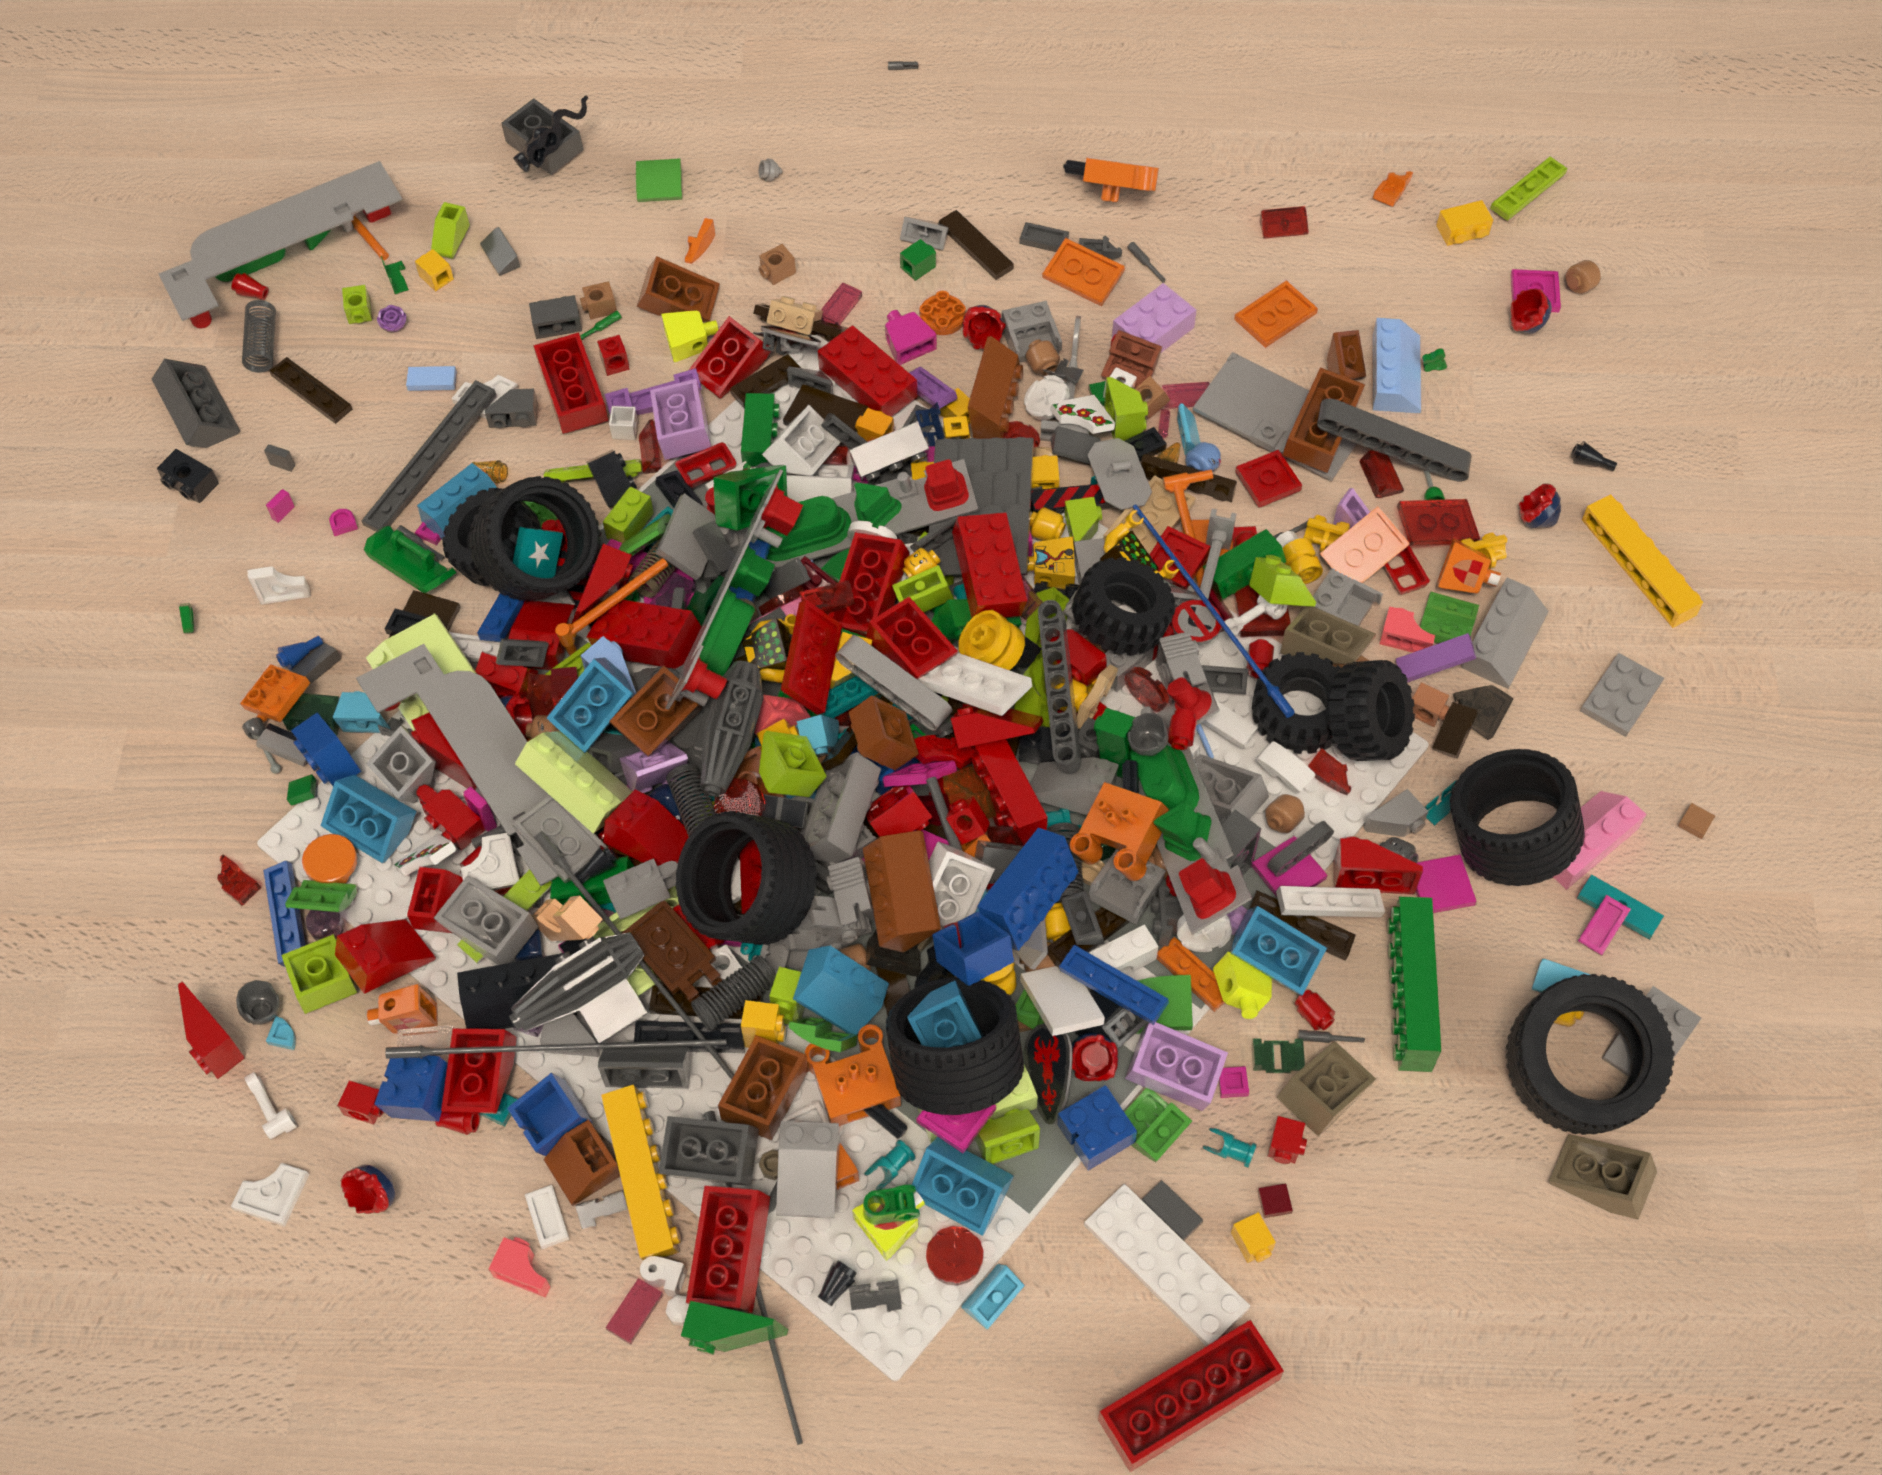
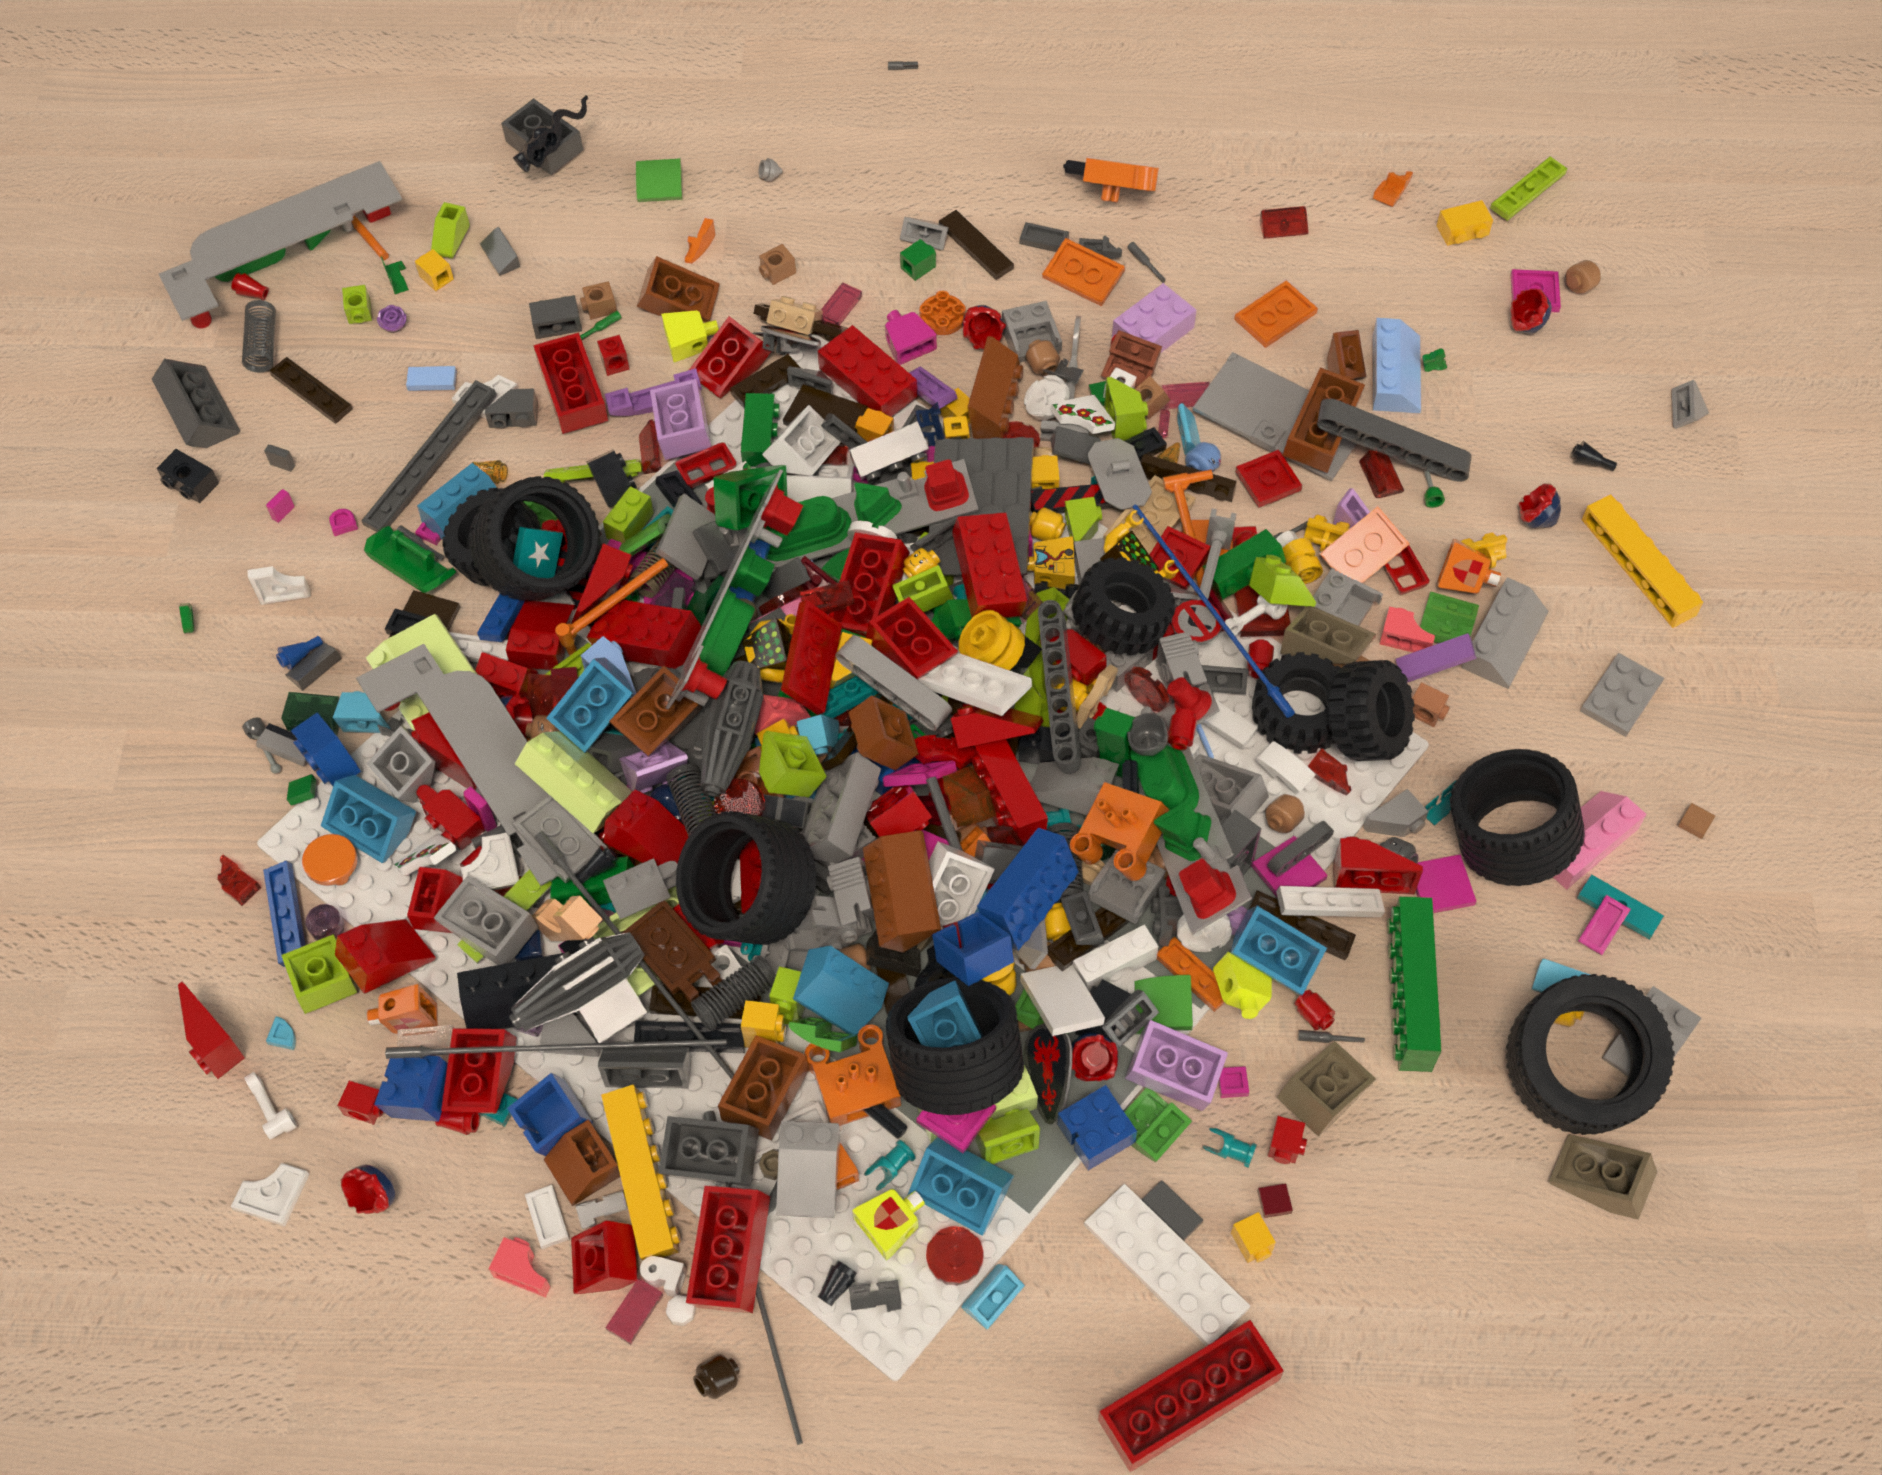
dark grey hair [236,980,280,1025] -> none
orange plate [240,664,310,723] -> none
bright green slope [285,880,357,912] -> none
dark grey slope [496,639,548,667] -> none
white piece [609,406,638,440] -> none
green slope [681,1301,789,1355] -> none
green piece [863,1185,920,1225] -> none
red brick [946,796,990,845] -> none
blue plate [1059,945,1169,1025] -> none
clear green piece [1251,1039,1305,1073] -> none
clear red tile [1397,499,1480,546] -> none
dark brown tile [1432,702,1478,759] -> none
clear smoke slope [1453,685,1514,740] -> none
none -> red slope [571,1220,637,1295]
none -> dark brown head [693,1354,739,1399]
none -> light grey slope [1672,380,1709,429]

